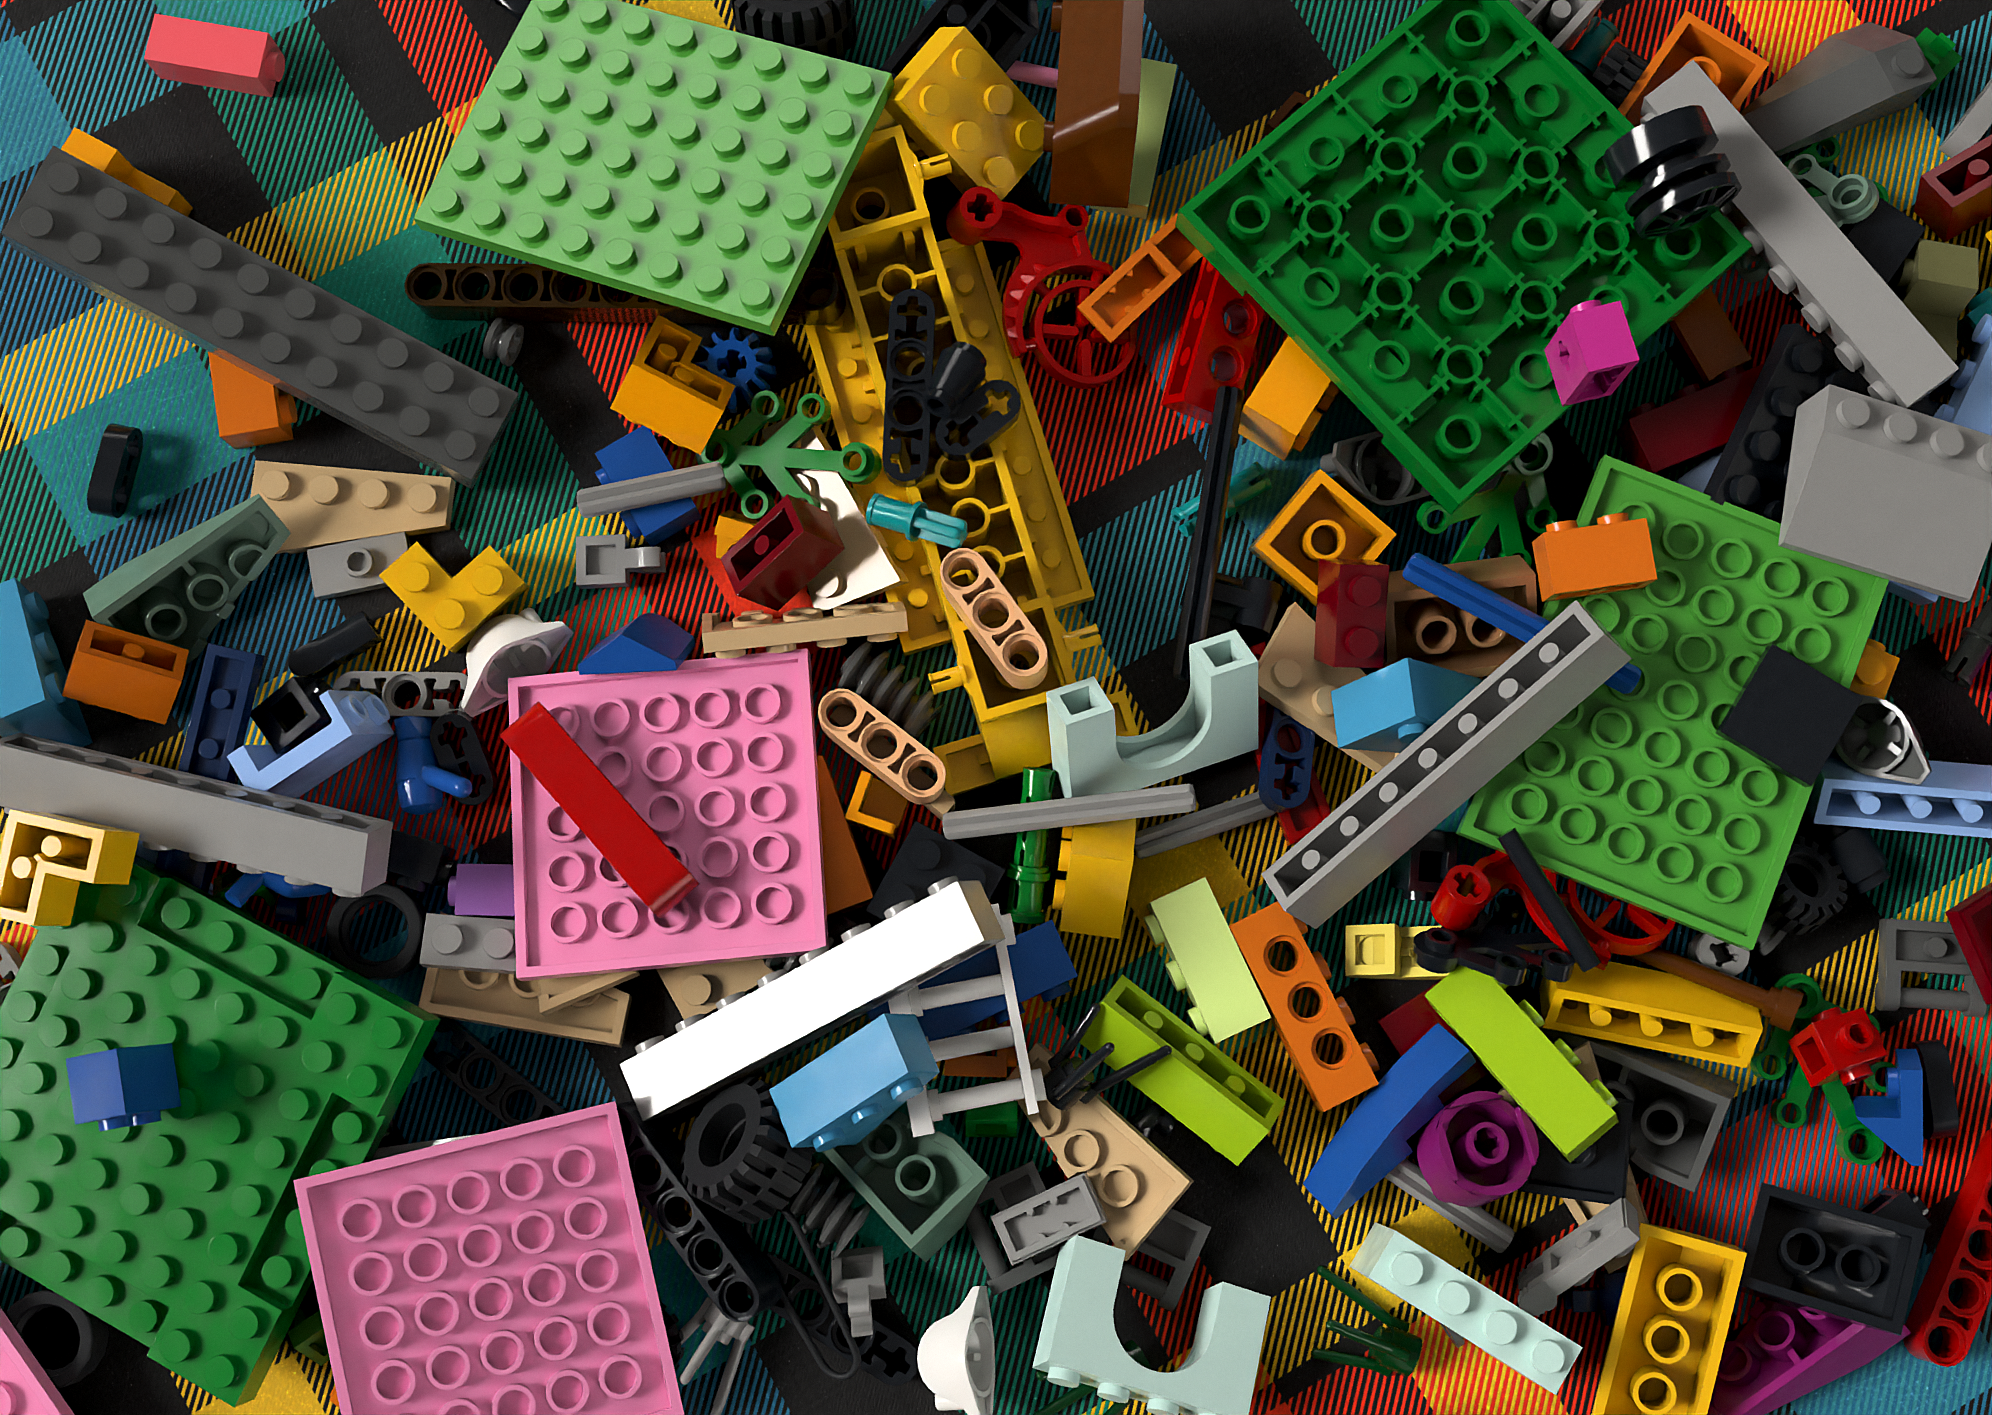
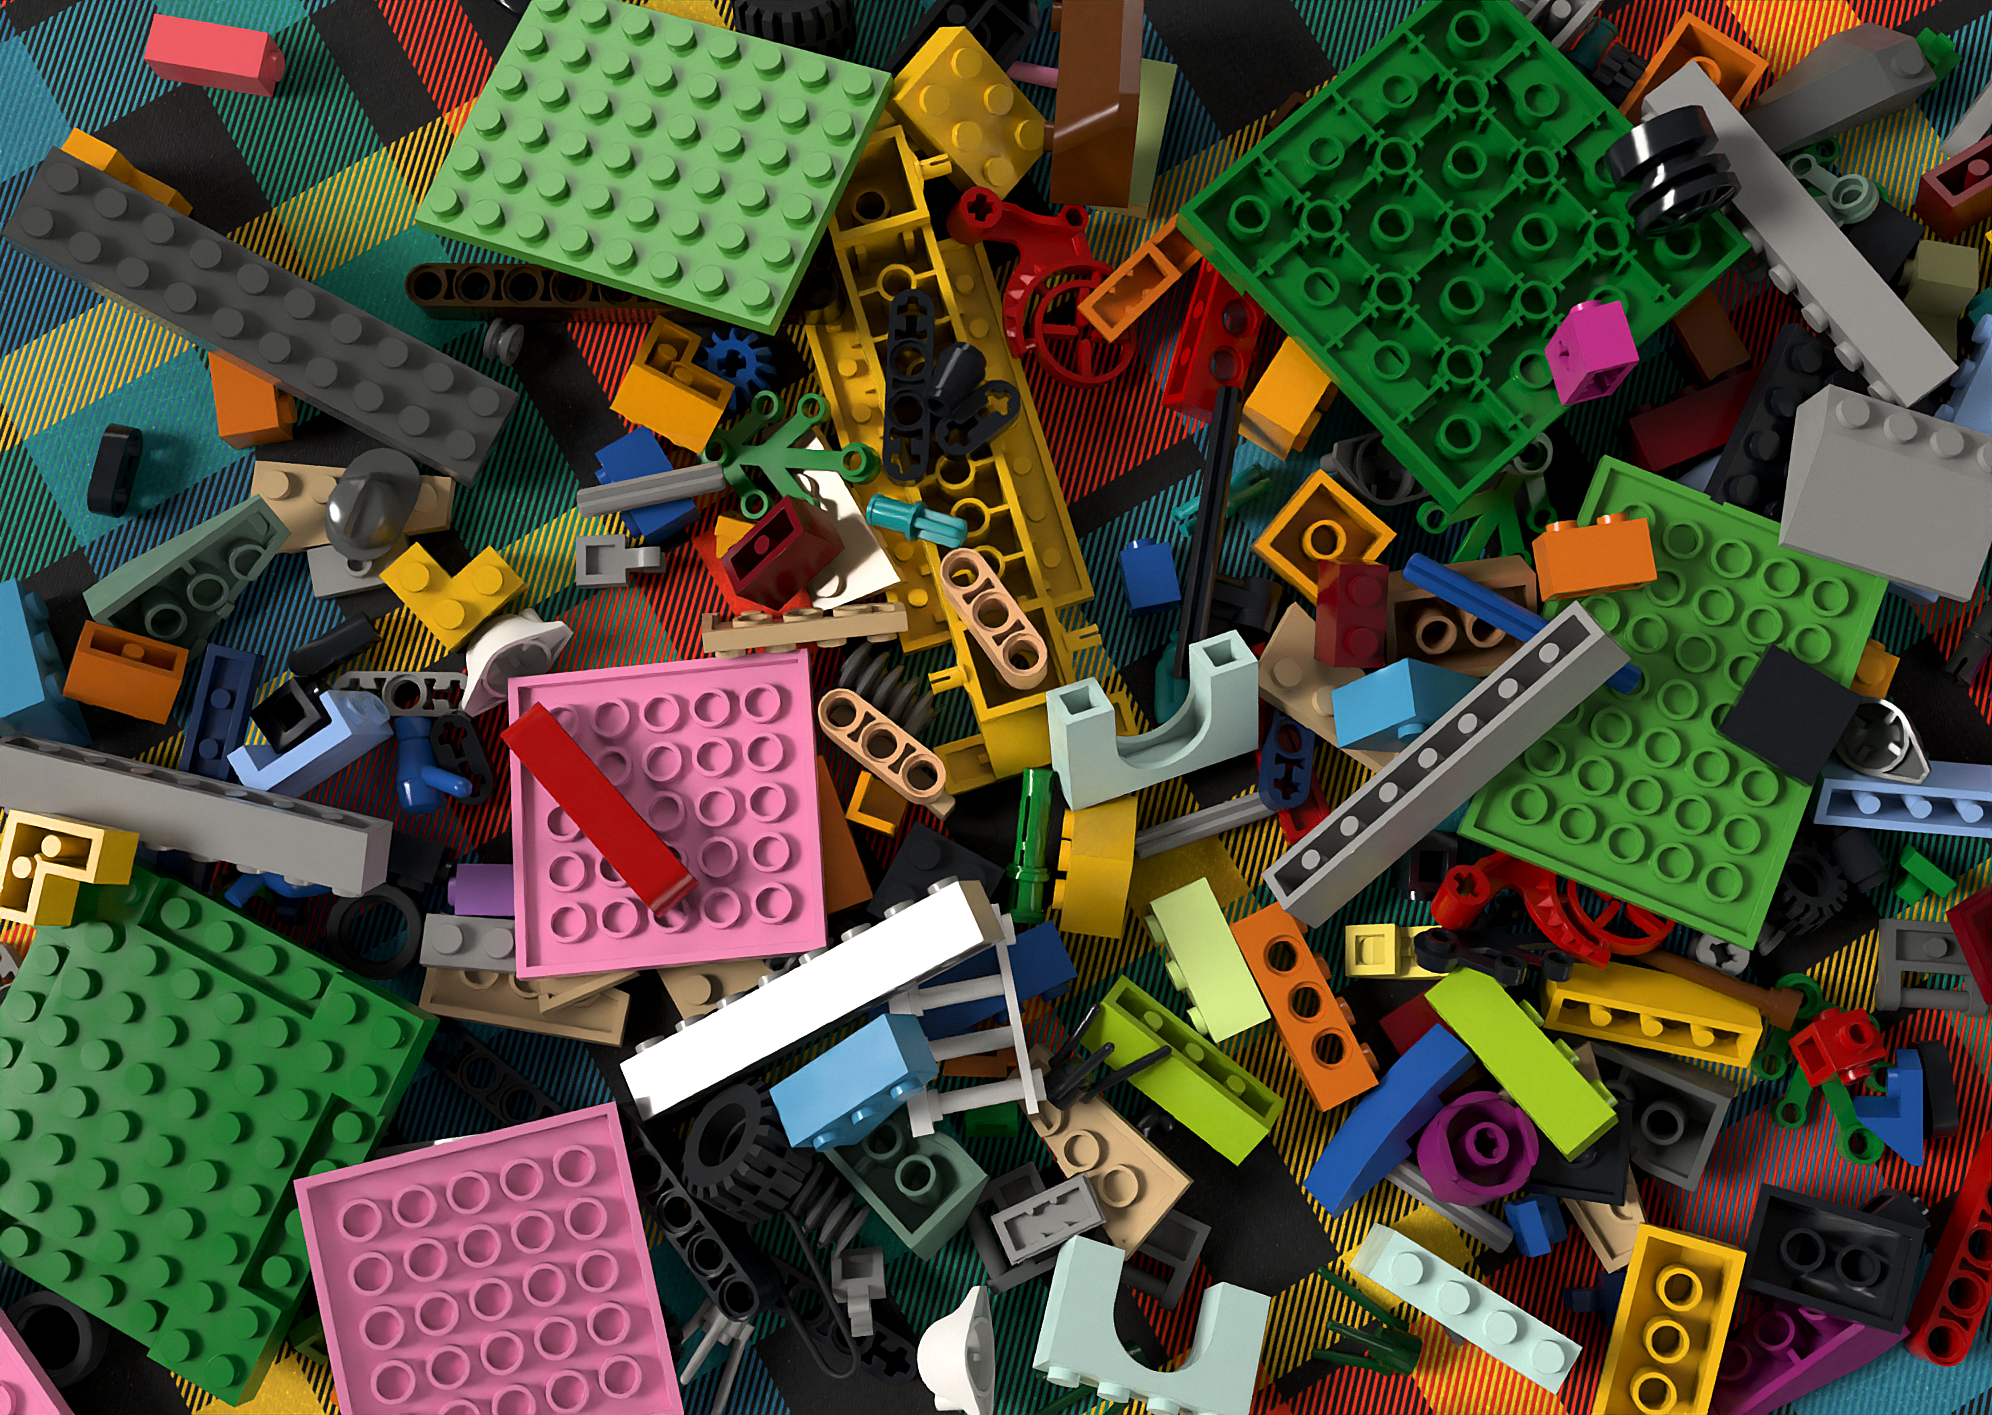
blue brick [66,1043,181,1132] -> none
blue slope [578,613,695,675] -> none
light grey axle [942,784,1196,840] -> none
black bar [1497,828,1601,972] -> none
light grey hinge [1517,1198,1640,1317] -> none
none -> dark grey piece [324,448,421,562]
none -> blue brick [1117,538,1182,618]
none -> teal piece [1154,631,1190,724]
none -> blue bracket [1502,1193,1568,1258]
none -> green tile [1891,842,1957,906]

